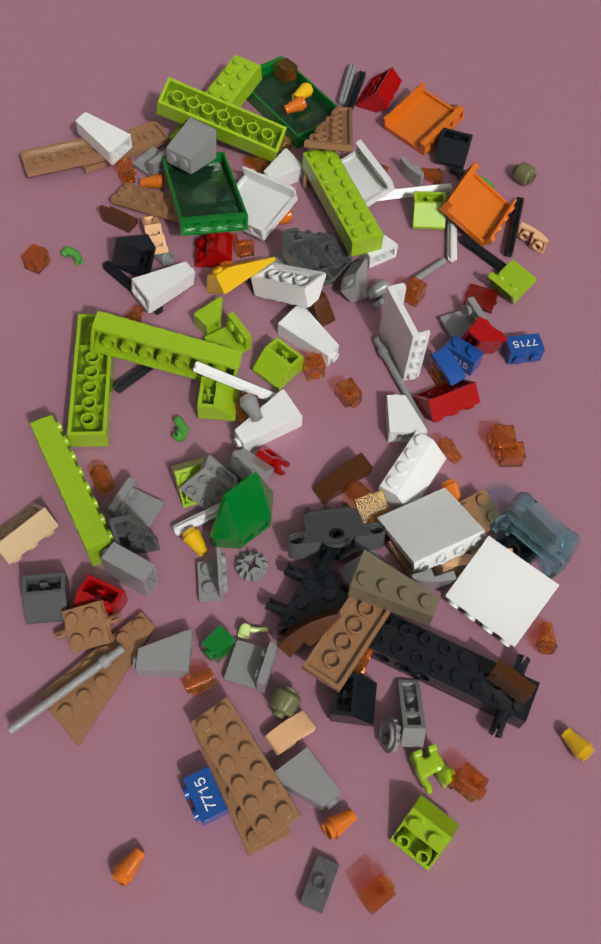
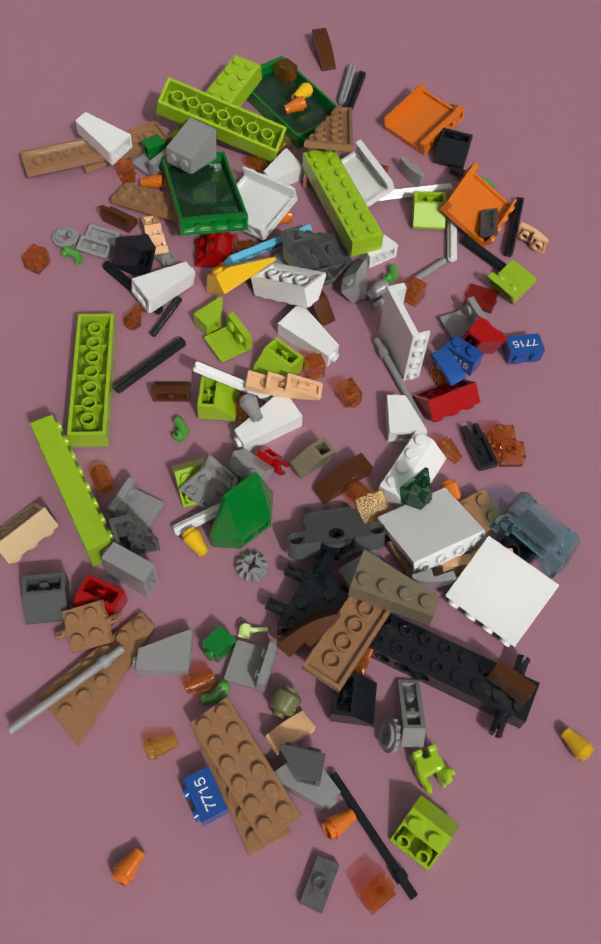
lime brick [90,311,243,381] -> none
light grey bracket [197,547,228,603] -> none
red slope [355,67,402,113] -> none
clear orange cone [421,167,444,184] -> none
clear orange brick [448,762,489,803] -> none
olive head [512,162,537,186] -> none
clear orange cone [536,622,557,655] -> none
none -> light grey gear [52,227,79,249]
none -> light grey slope [76,224,121,260]
none -> green brick [141,134,167,161]
none -> clear yellow cone [143,733,179,760]
none -> black bar [150,296,182,337]
none -> reddish brown panel [152,382,191,402]
none -> bright green arm [201,679,230,705]
none -> medium azure tile [224,224,312,266]
none -> light nougat slope [244,370,323,400]
none -> dark grey slope [279,742,326,787]
none -> dark tan slope [289,437,336,478]
none -> reddish brown slope [312,28,336,71]
none -> black bar [330,772,418,900]
none -> bright green arm [383,264,399,284]
none -> clear green slope [399,467,432,510]
none -> black hinge [461,423,498,471]
none -> flat silver plate [480,208,498,238]

